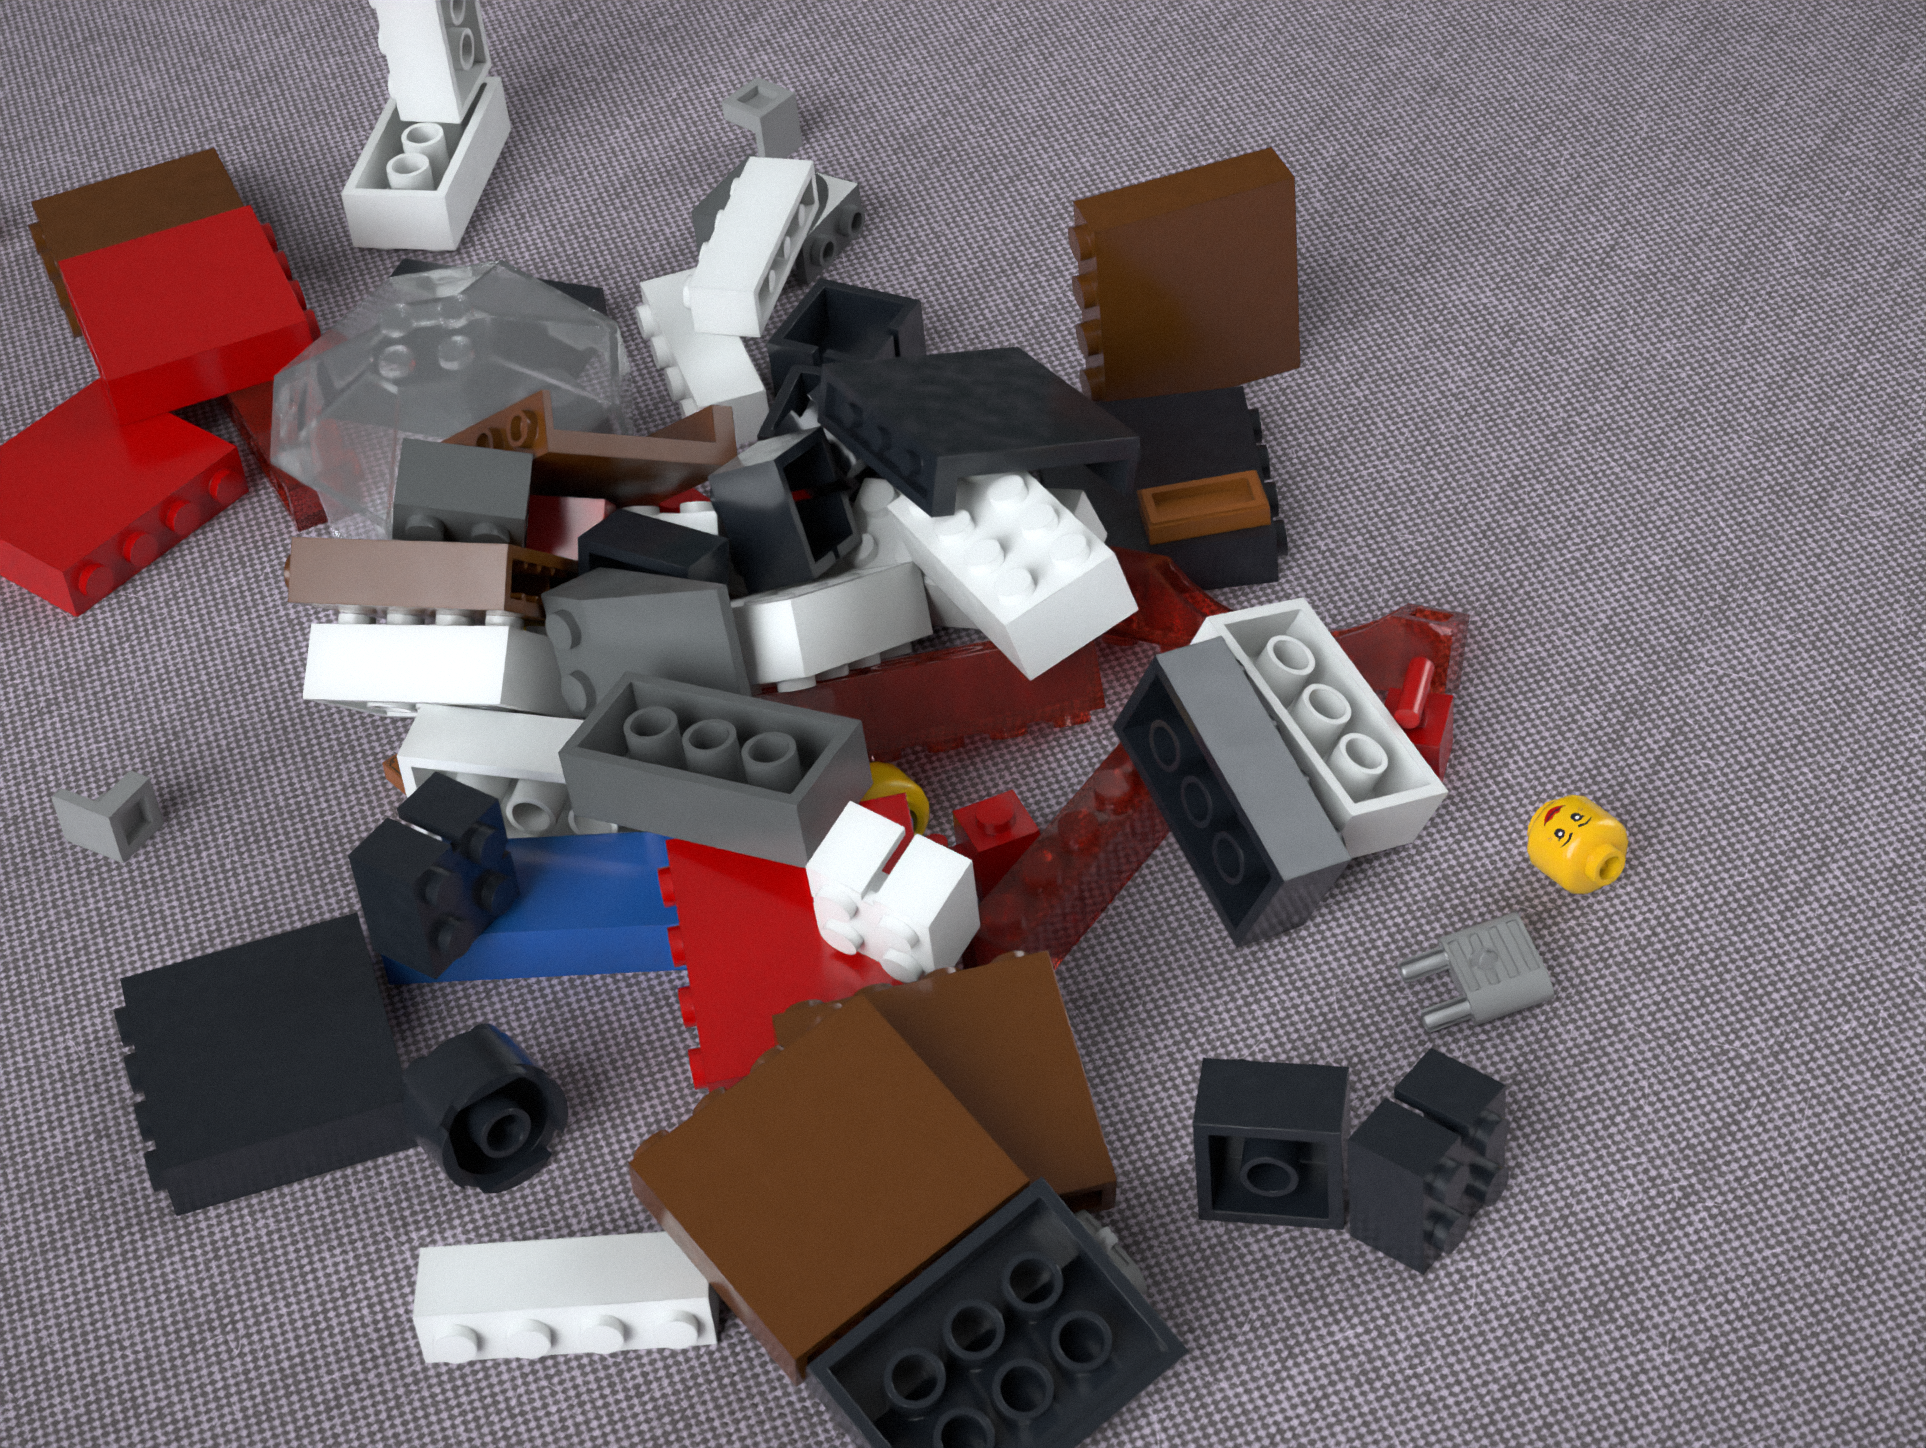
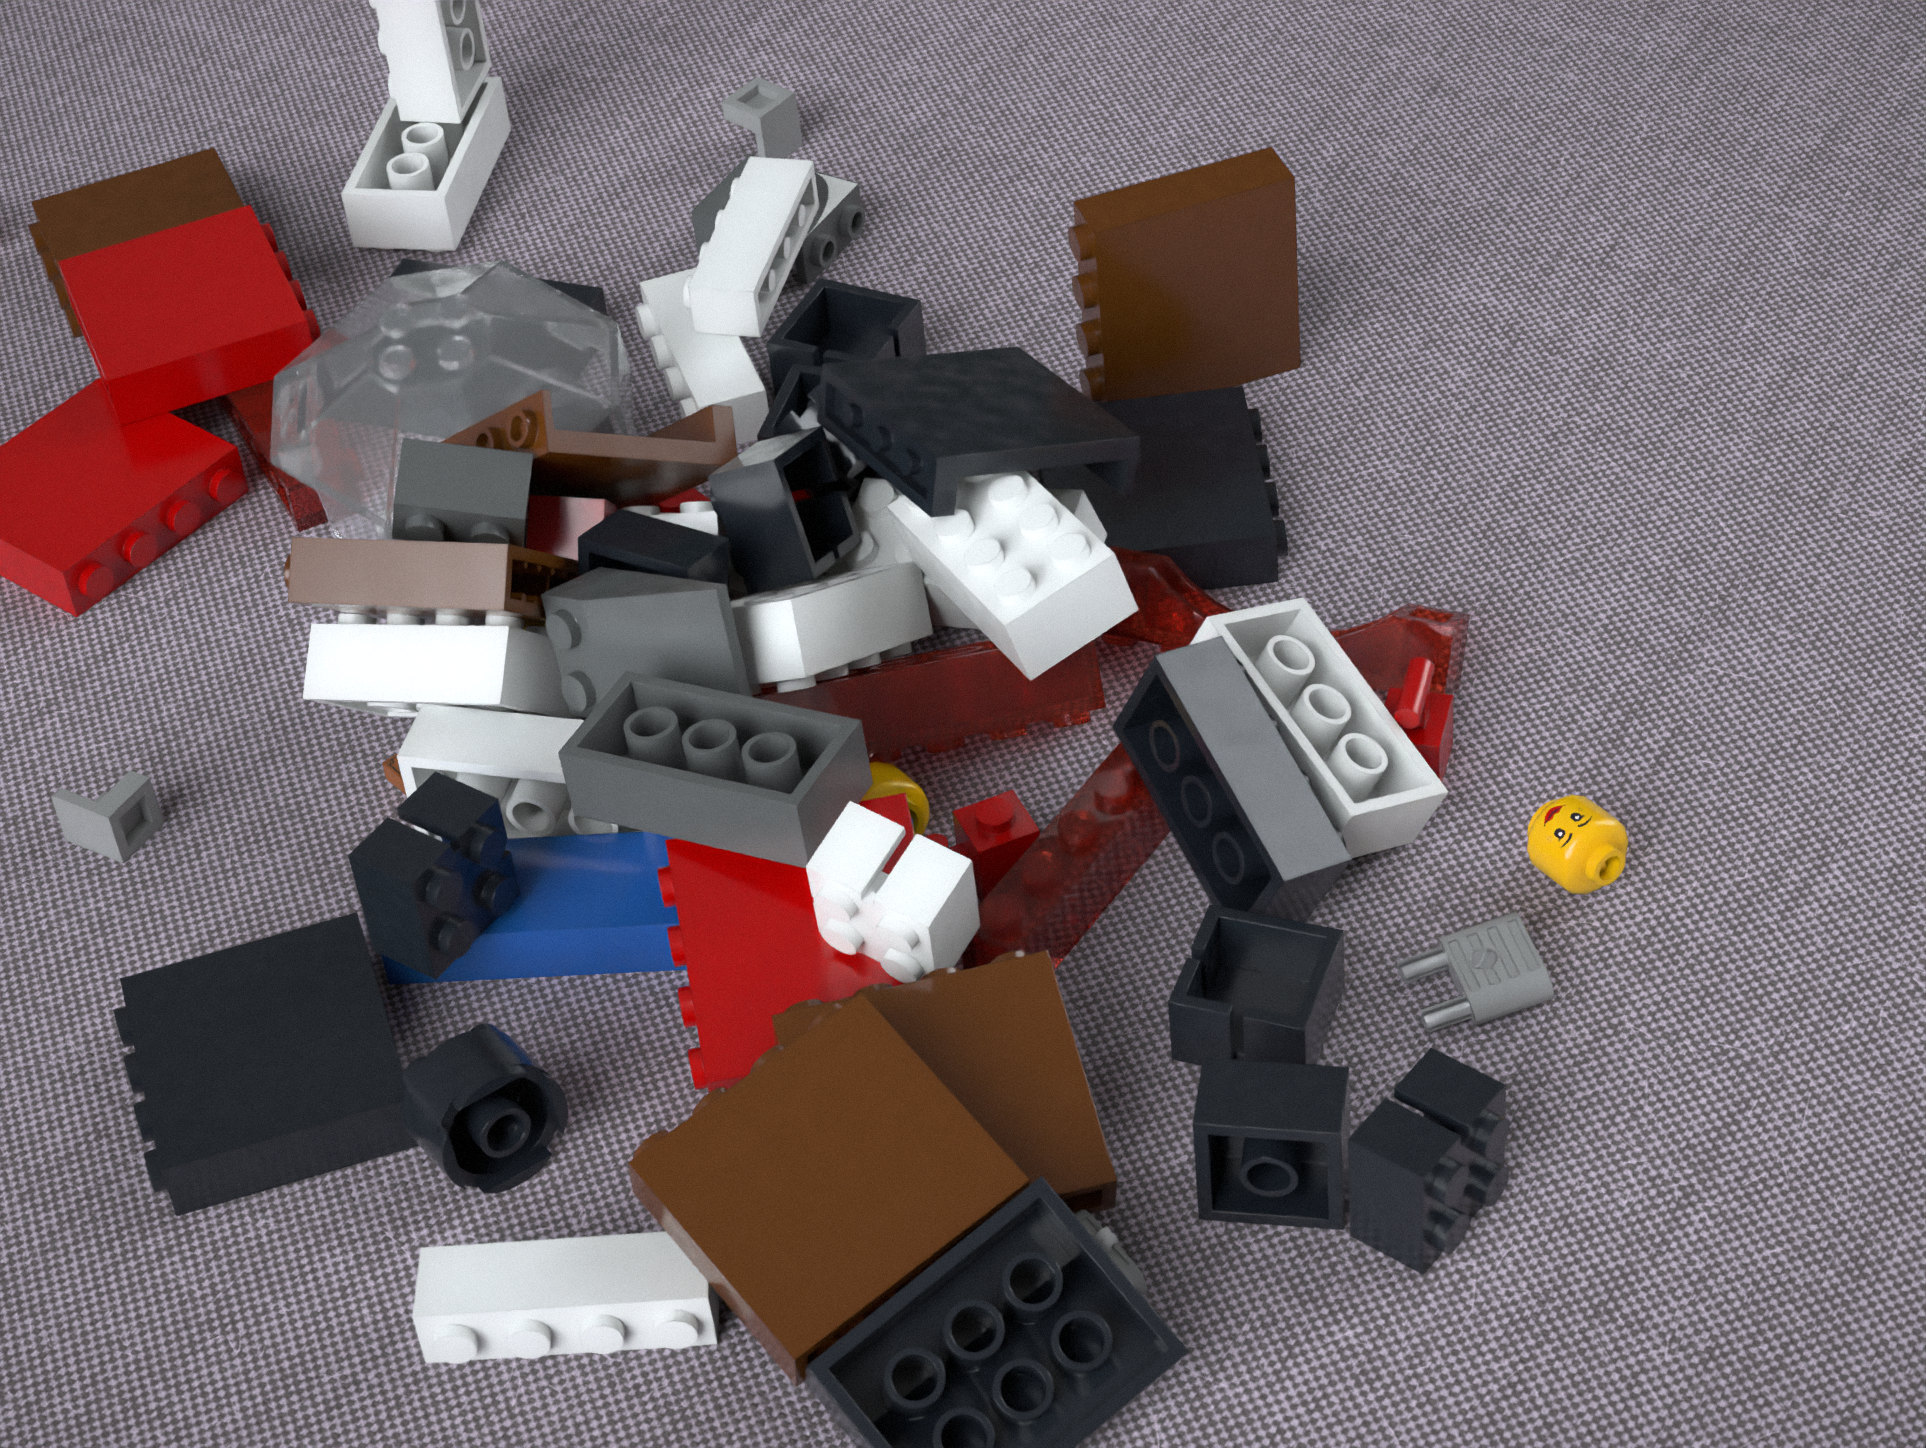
dark orange tile [1137,470,1271,545] -> none
none -> black piece [1168,904,1345,1066]

